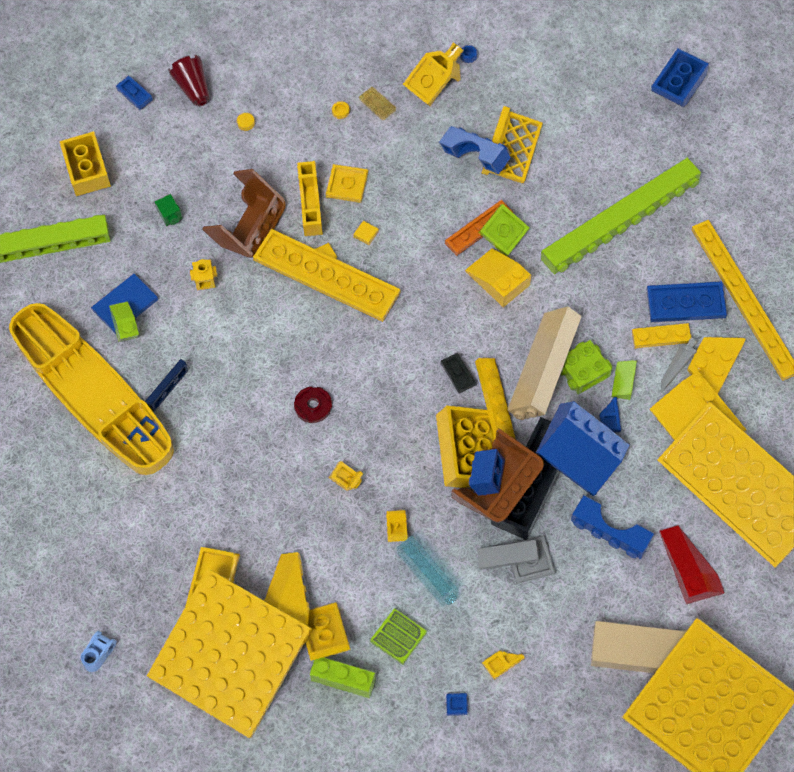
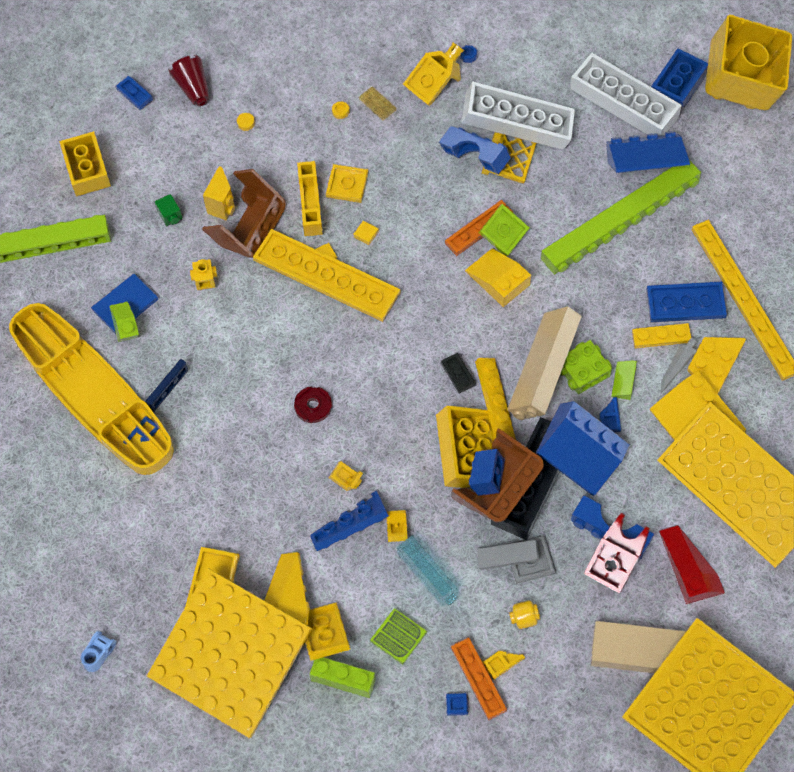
none -> yellow slope [203,166,235,221]
none -> blue wing [310,490,389,551]
none -> orange plate [451,638,507,721]
none -> white brick [462,81,575,150]
none -> yellow head [509,600,540,629]
none -> white brick [570,53,682,136]
none -> brick [583,513,650,593]
none -> blue slope [606,131,690,173]
none -> yellow brick [705,15,792,111]

